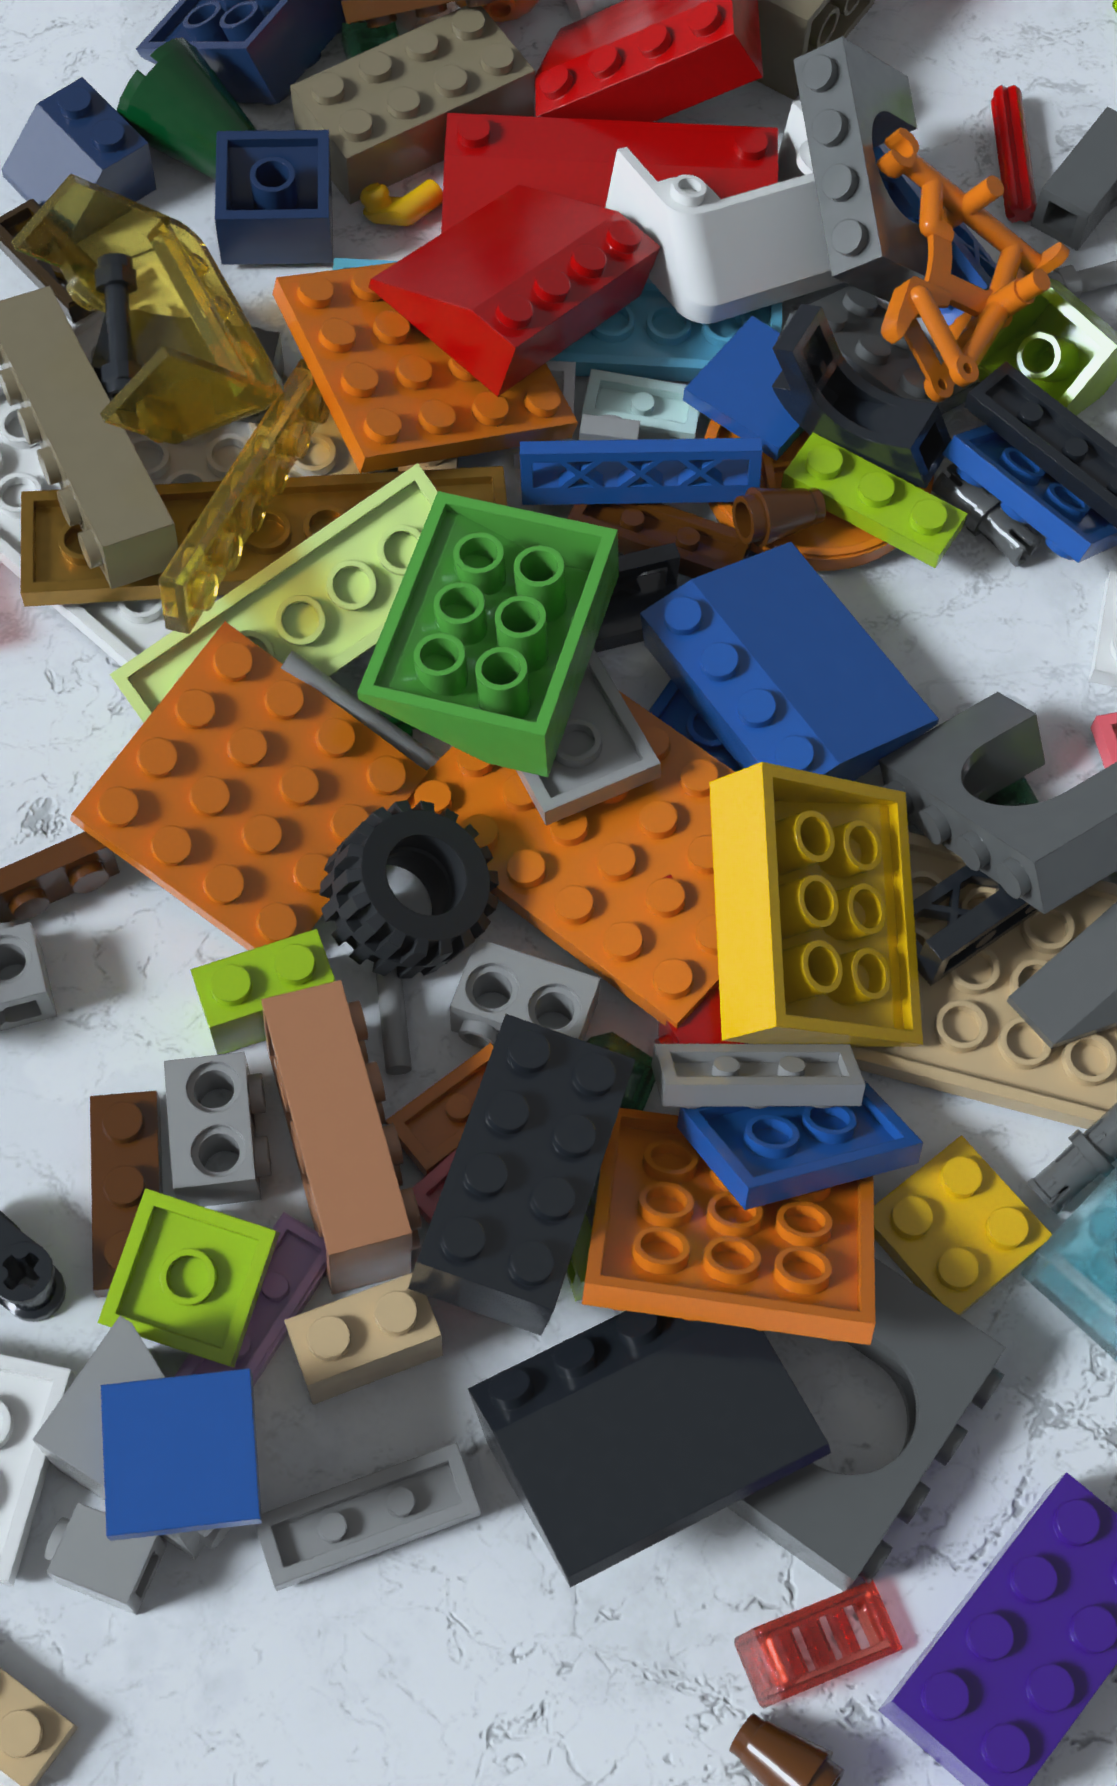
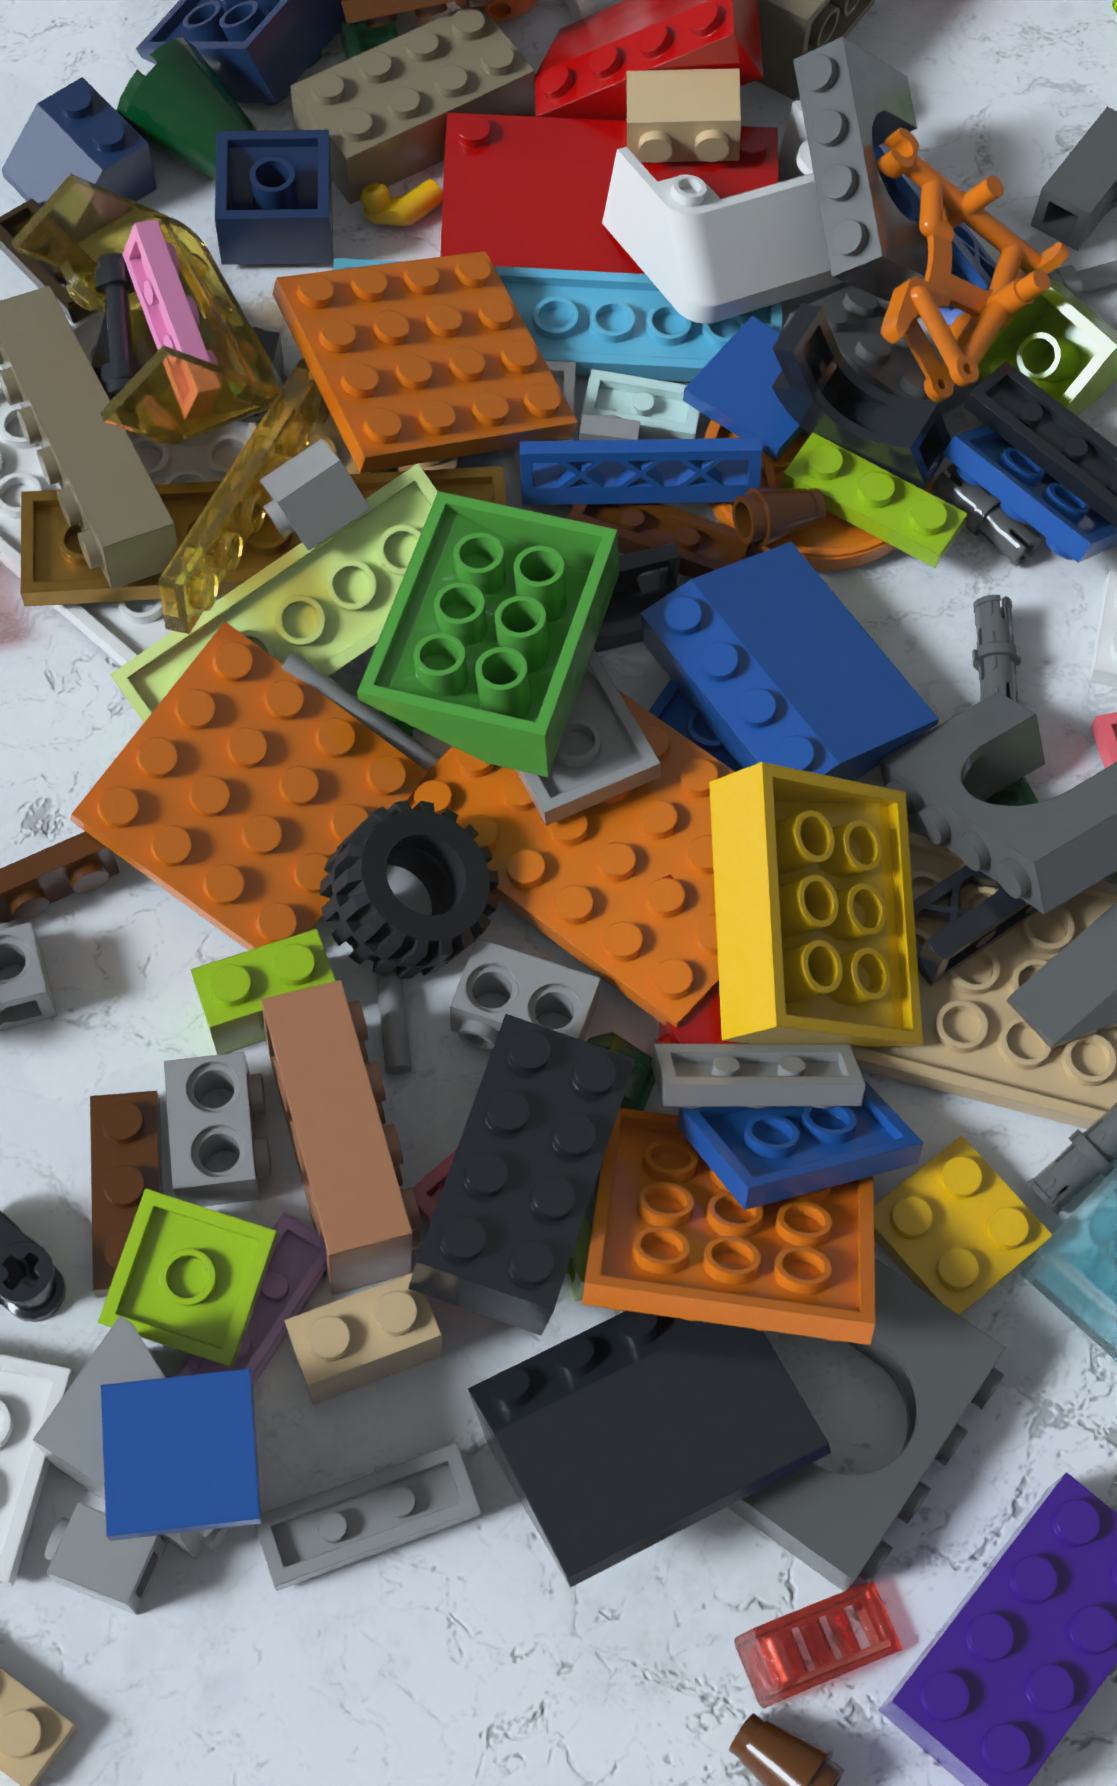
red slope [368,185,661,397] -> none
orange plate [385,1043,494,1176] -> none
red axle [991,85,1037,223] -> none
none -> bright pink plate [122,220,220,416]
none -> light grey brick [260,439,371,551]
none -> tan brick [627,68,741,163]
none -> dark grey pin [972,595,1021,703]

